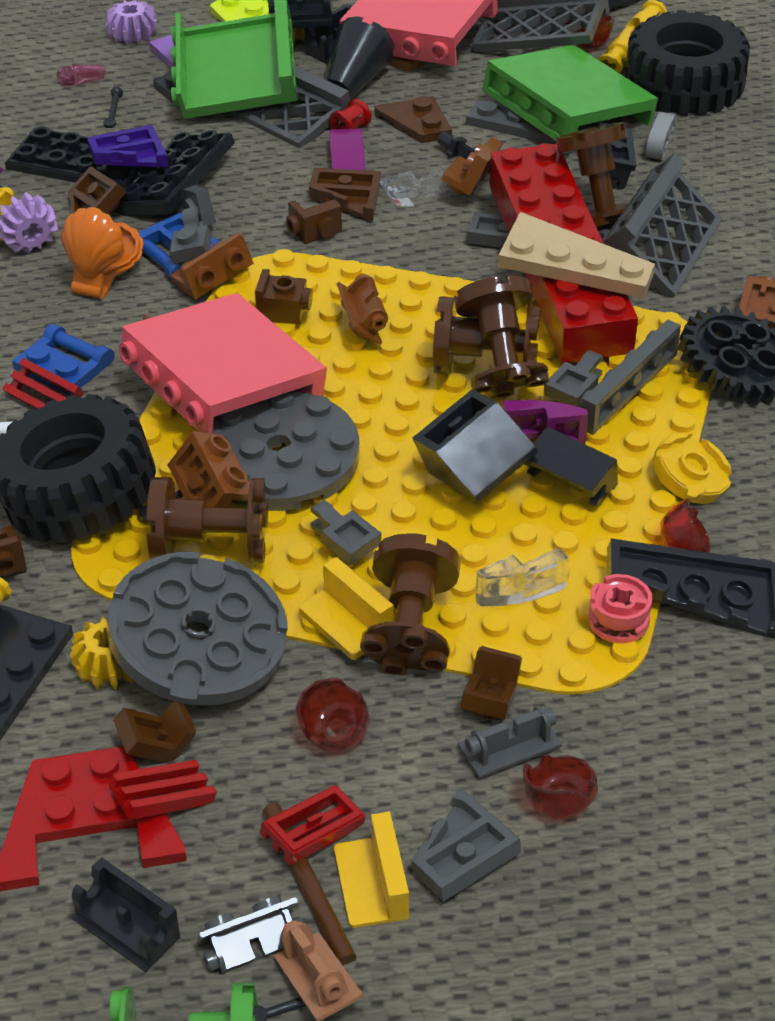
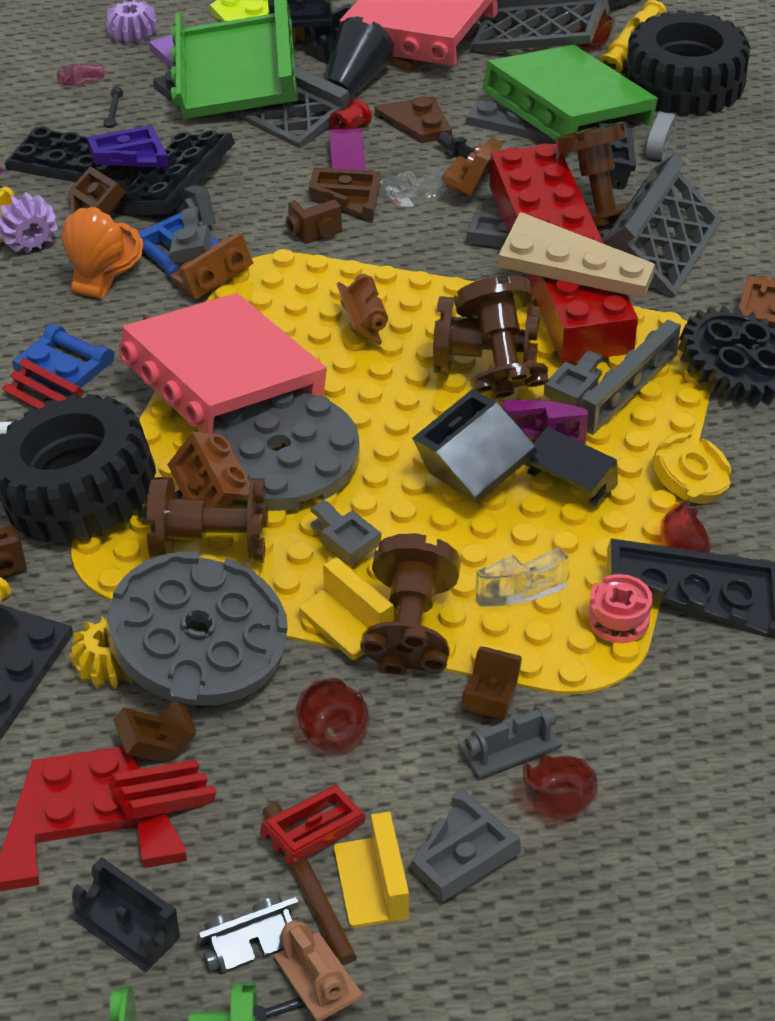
reddish brown brick [255,269,313,325] -> none

